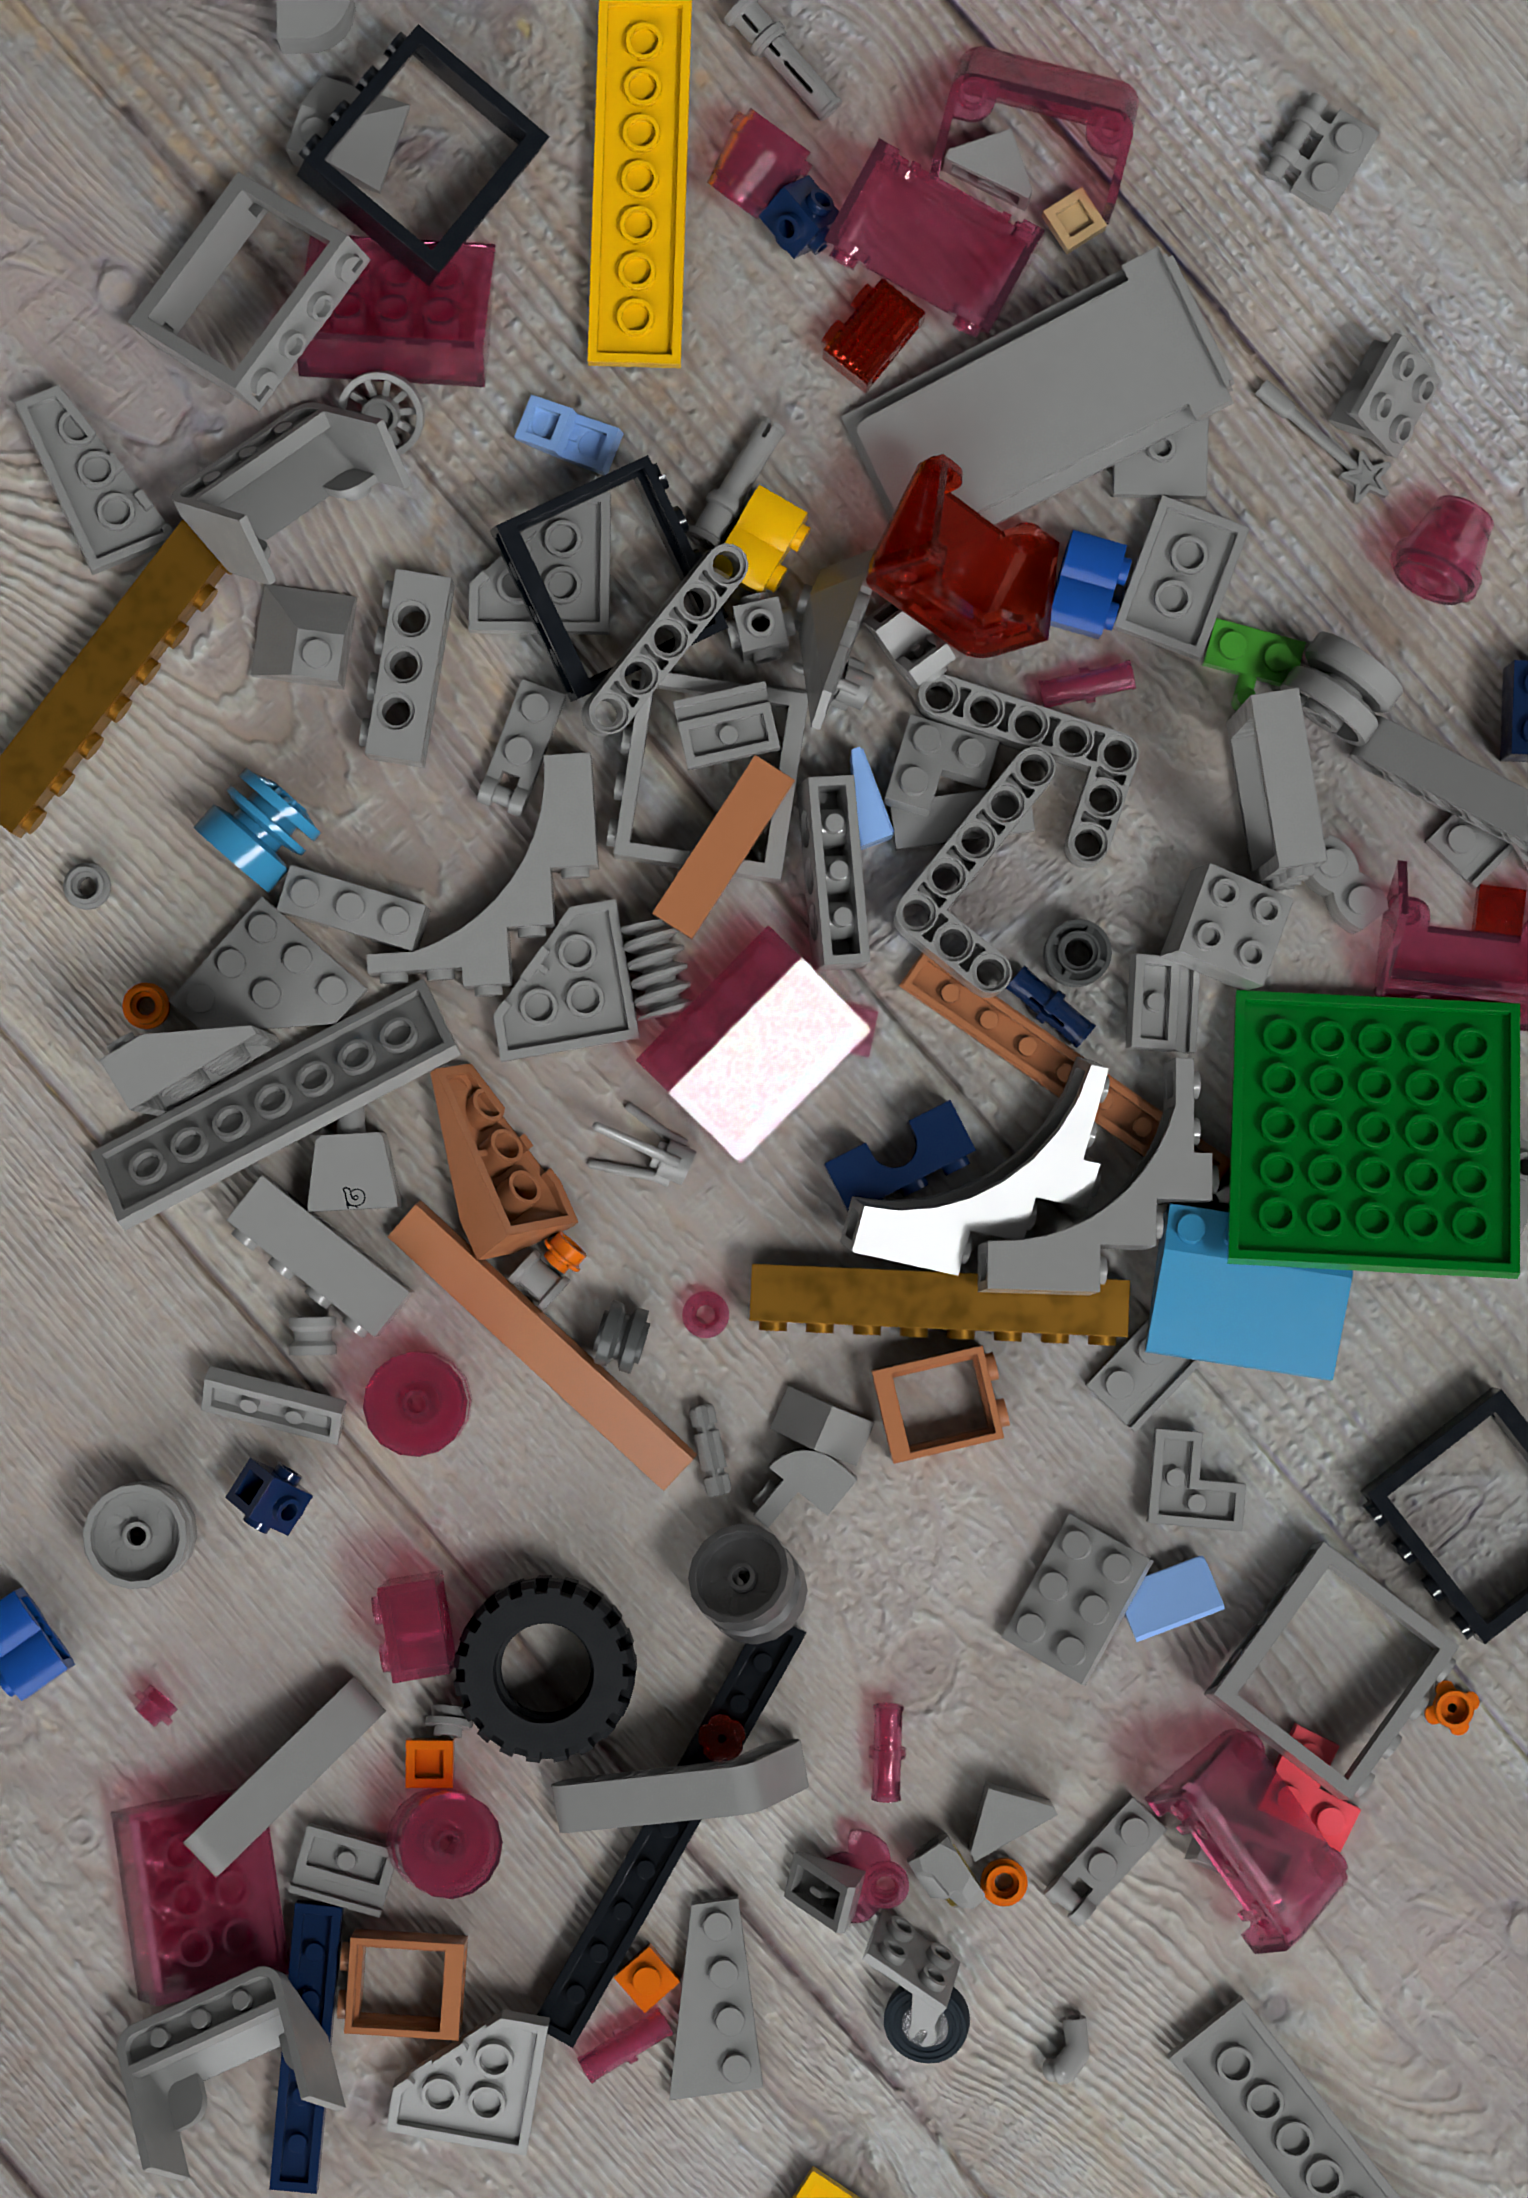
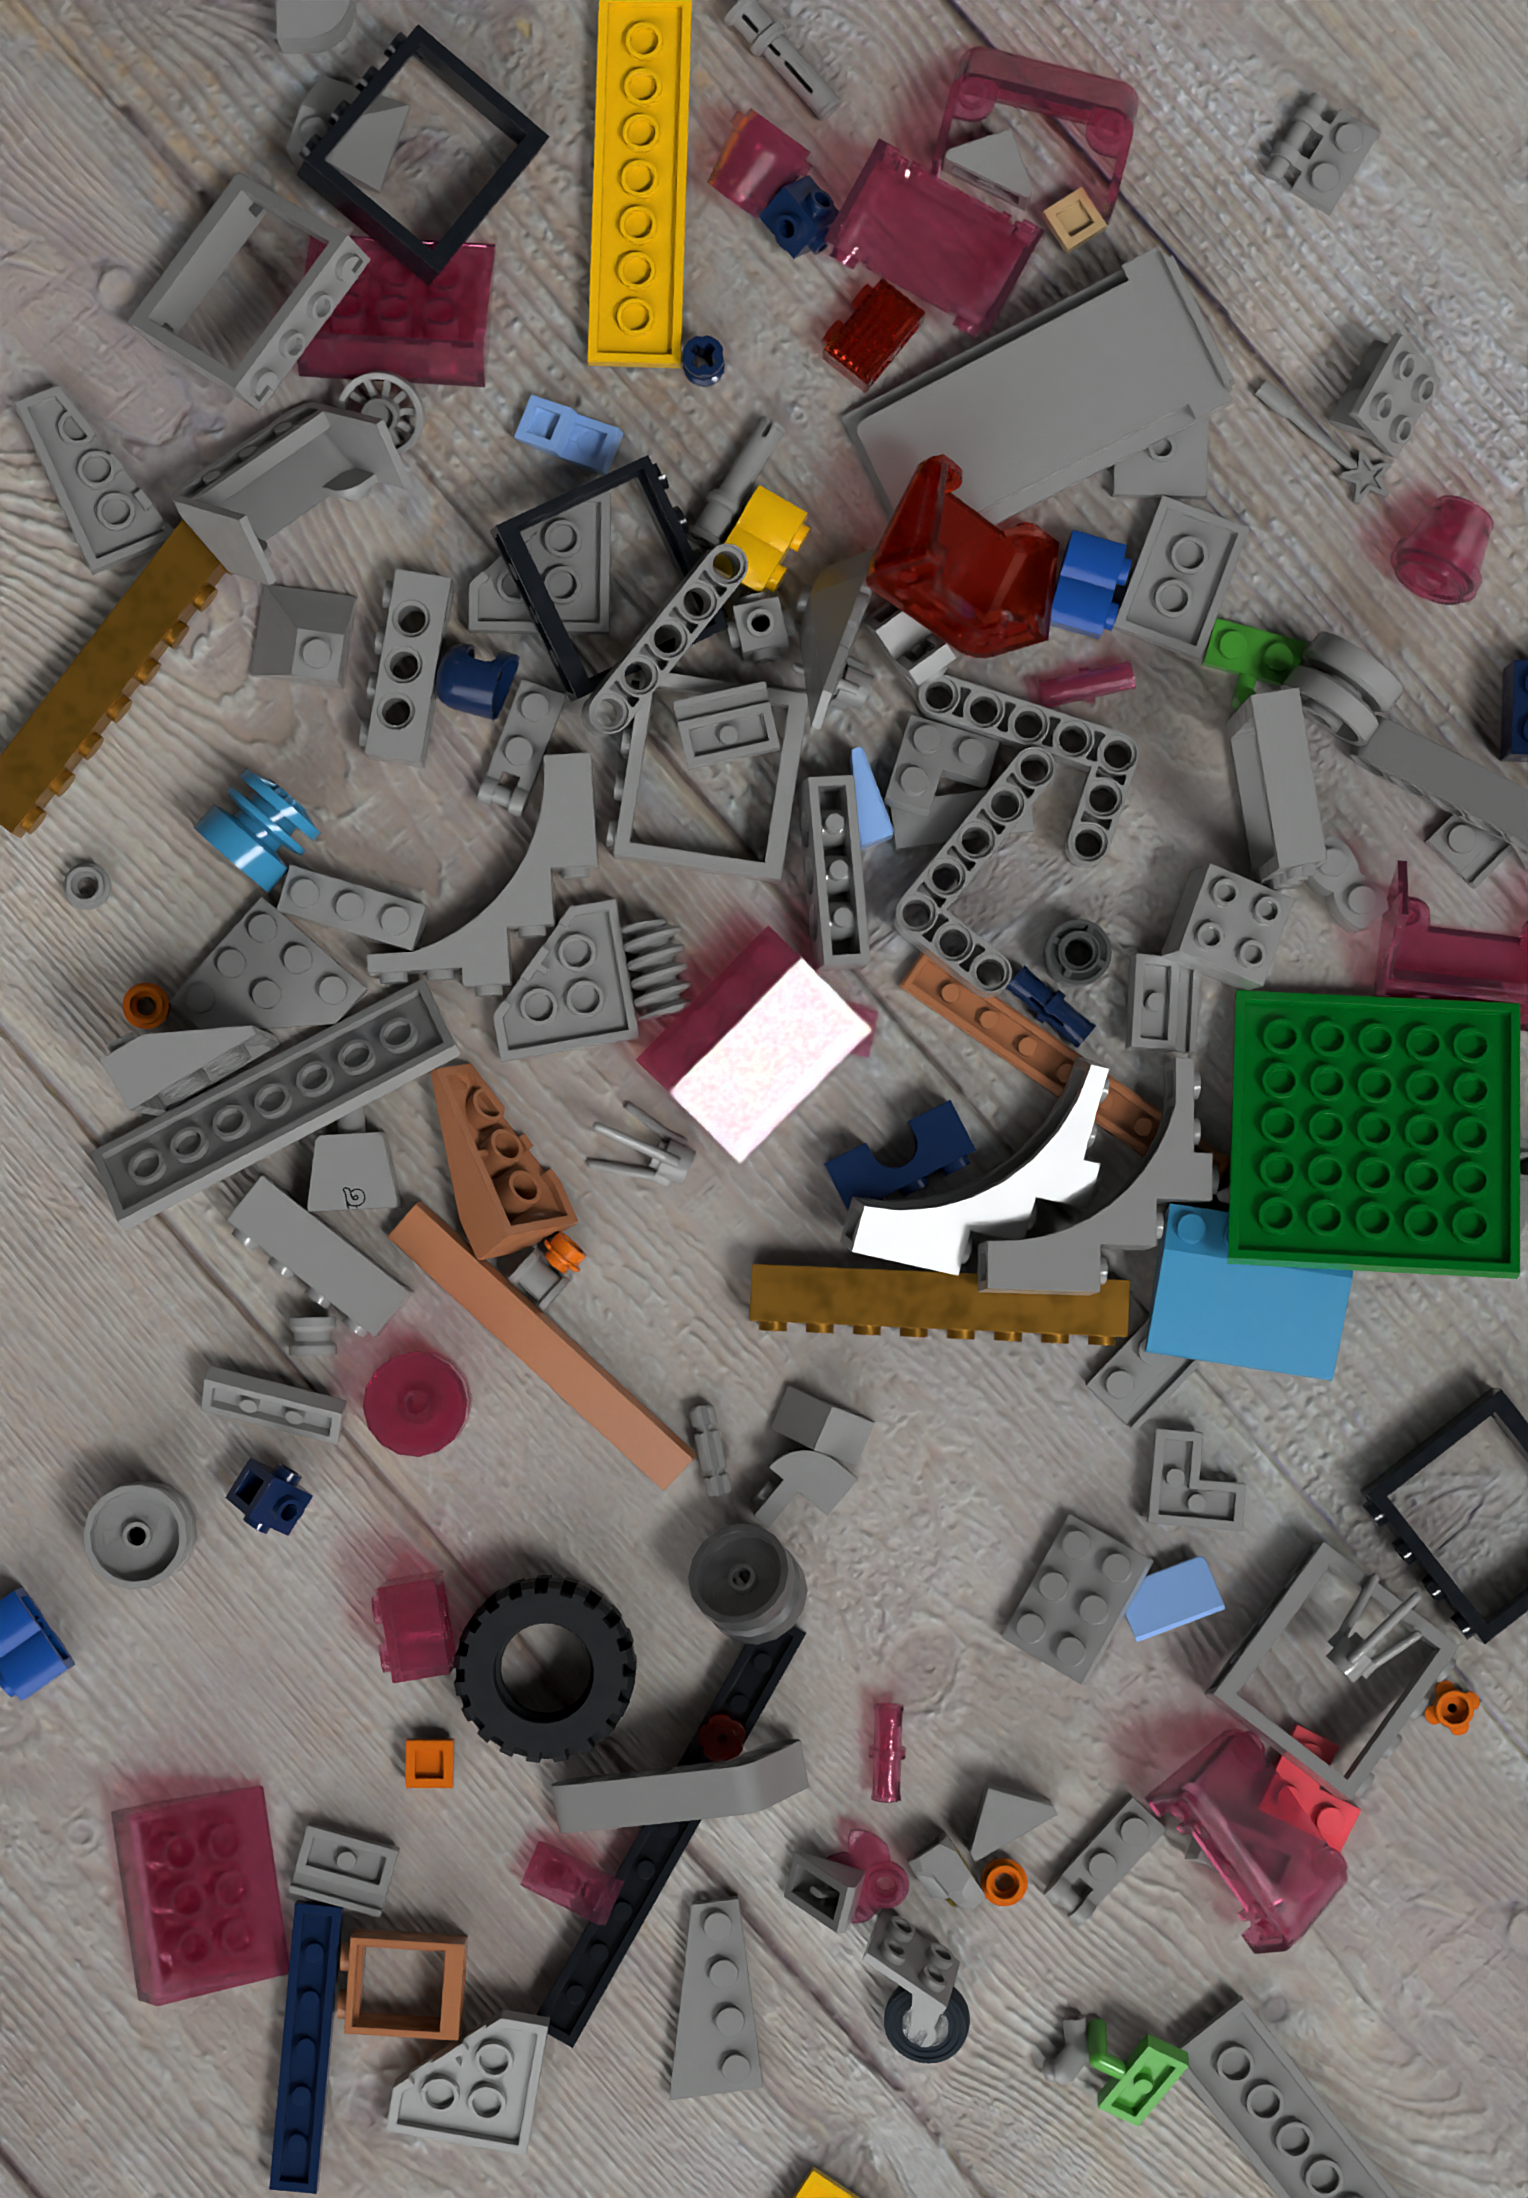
light grey windscreen [117,1966,346,2181] -> none
clear pink plate [134,1684,178,1728] -> none
light grey beam [183,1677,386,1877] -> none
clear pink wheel [386,1788,503,1899] -> none
light grey plate [425,1705,473,1738] -> none
clear pink pin [577,2008,674,2084] -> none
dark grey wheel [593,1300,650,1374] -> none
orange plate [614,1943,681,2013] -> none
nougat tile [652,755,795,940] -> none
clear pink plate [682,1291,729,1338] -> none
nougat window [871,1344,1010,1464] -> none
clear red plate [1471,884,1527,938] -> none
none -> dark blue helmet [435,643,520,721]
none -> clear pink plate [520,1841,624,1925]
none -> dark blue bush [683,335,725,387]
none -> bright green plate [1088,2019,1189,2126]
none -> light grey plant [1326,1573,1422,1683]

